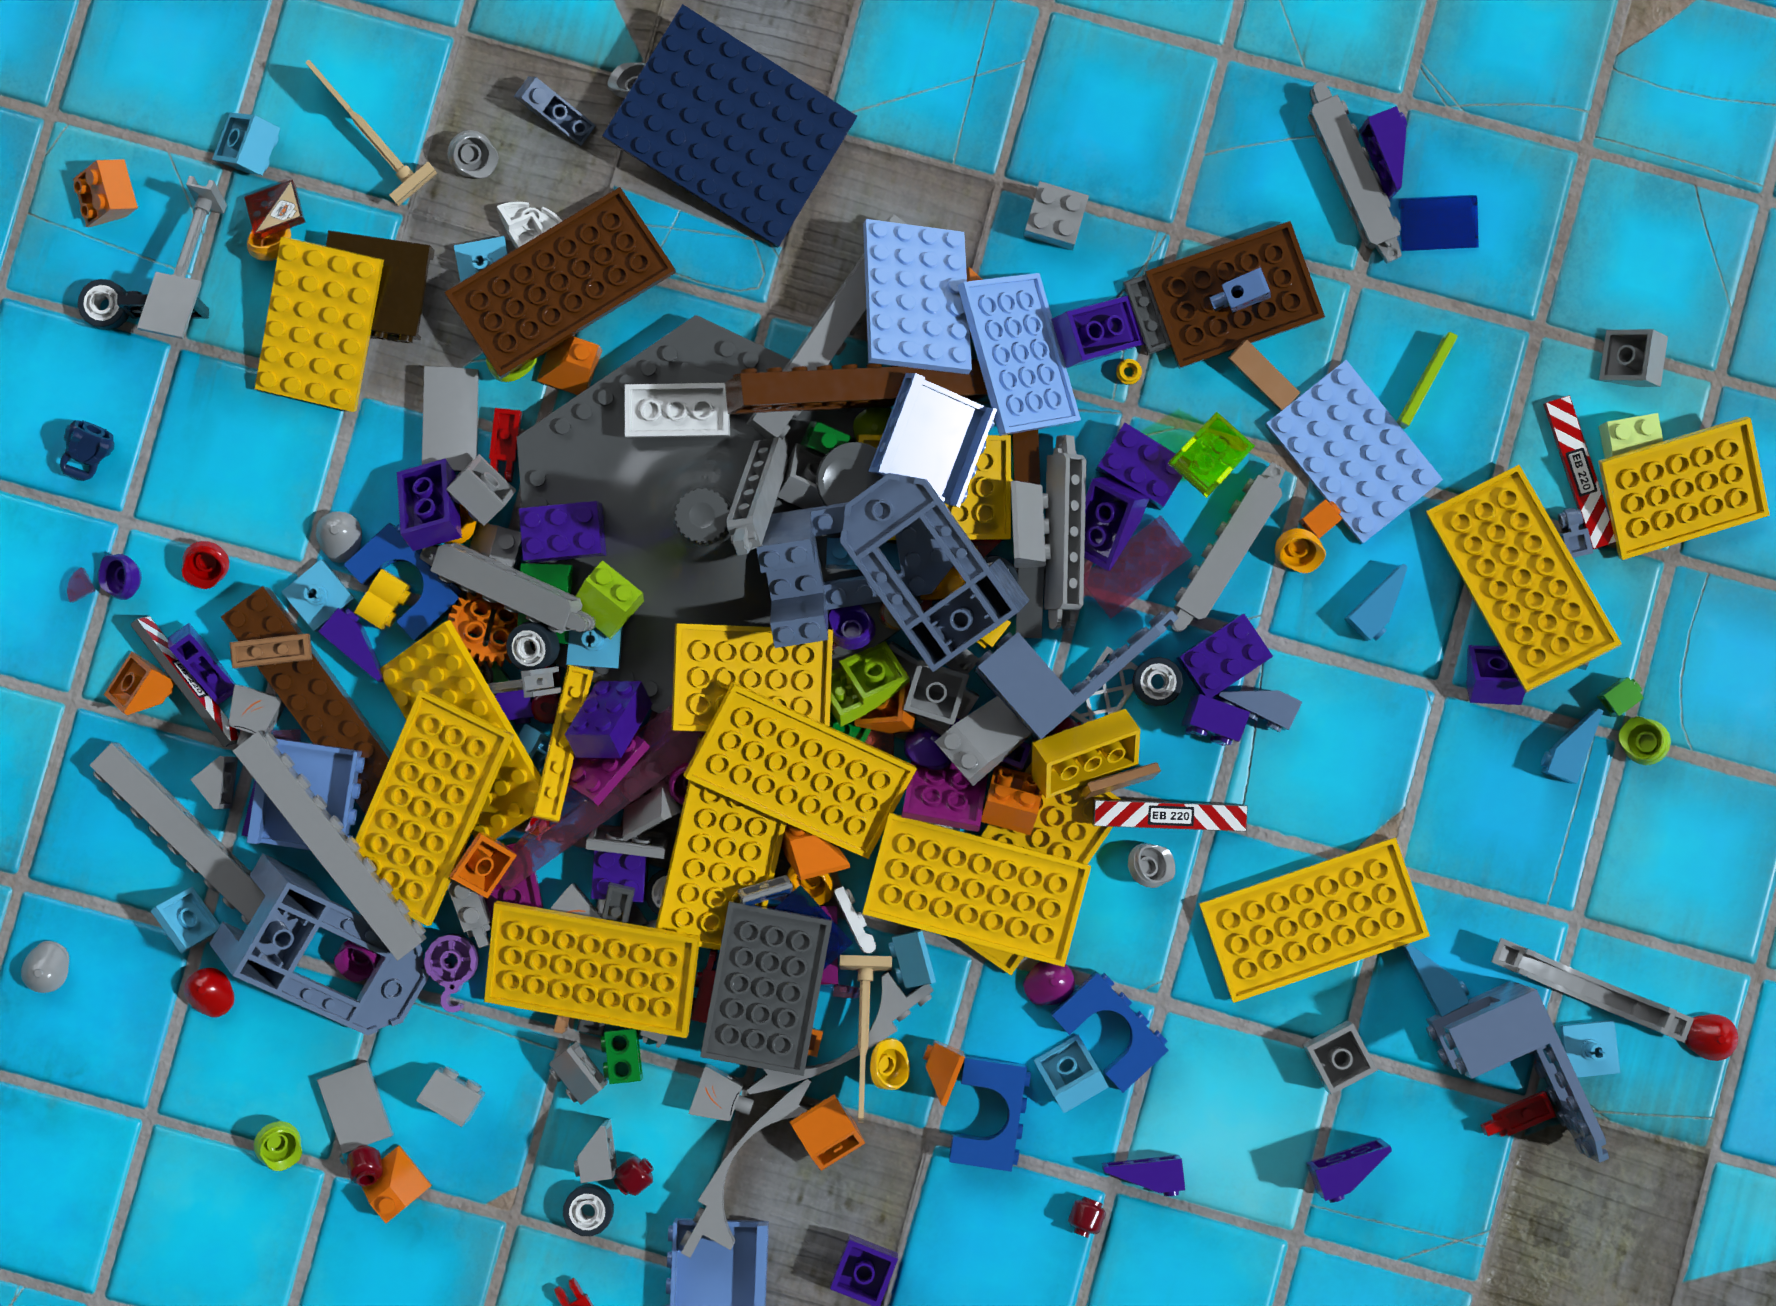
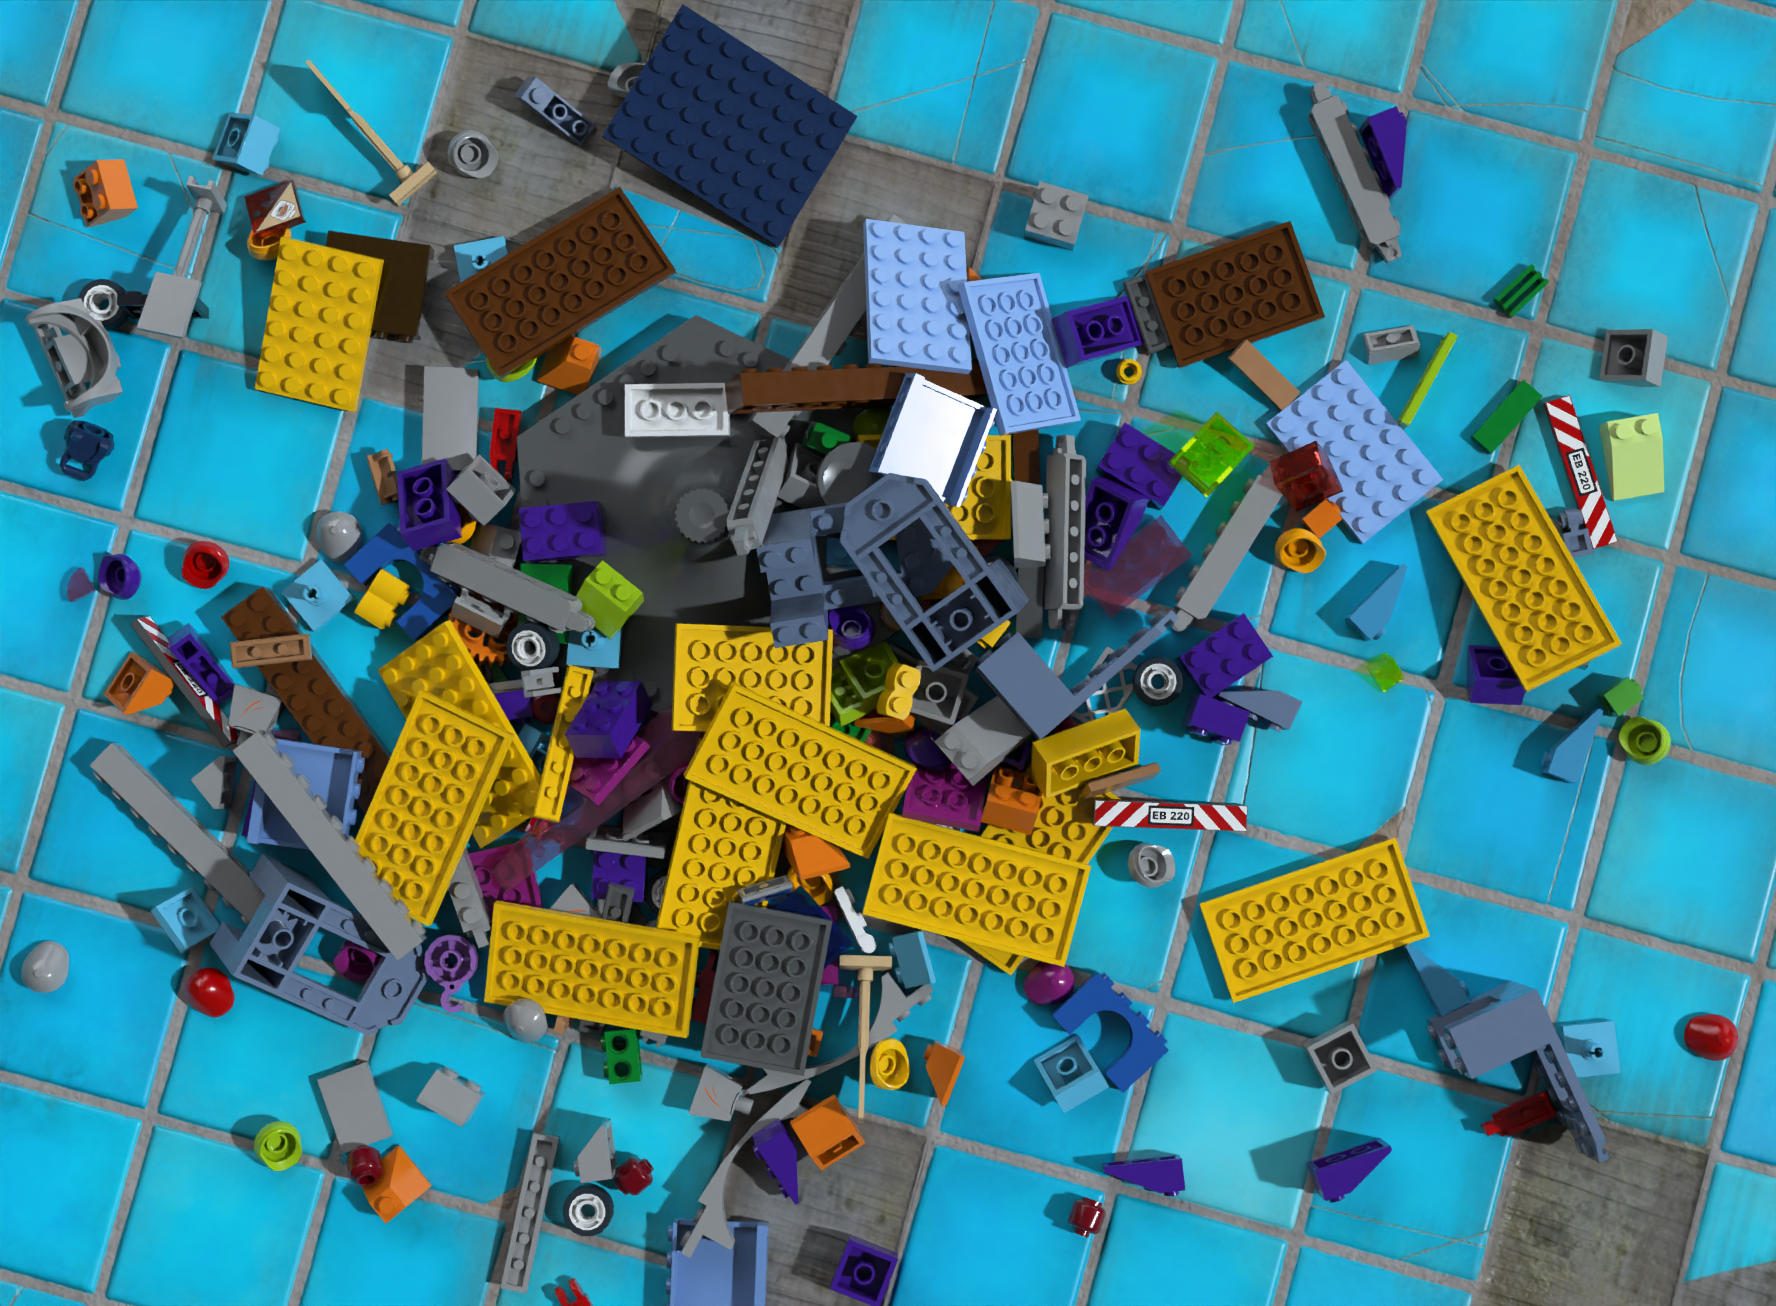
dark purple slope [318,608,383,682] -> none
orange slope [449,832,517,899] -> none
white brick [497,202,562,249] -> none
light grey slope [549,1041,608,1105] -> none
blue arch [949,1055,1031,1172] -> none
medium blue torso [1209,267,1271,312] -> none
clear blue piece [1399,195,1479,251] -> none
light grey slope [1491,938,1694,1043] -> none
yellow plate [1598,416,1770,560] -> none
none -> light grey piece [25,298,123,418]
none -> medium nougat hinge [366,449,399,505]
none -> light grey hinge [451,588,511,638]
none -> light grey plate [501,1132,560,1293]
none -> light grey hat [503,999,547,1043]
none -> dark purple slope [752,1119,799,1205]
none -> yellow brick [877,663,921,720]
none -> clear red slope [1270,441,1343,512]
none -> light grey slope [1363,325,1420,365]
none -> clear neon green slope [1366,653,1405,692]
none -> green tile [1471,379,1543,454]
none -> green tile [1493,264,1549,318]

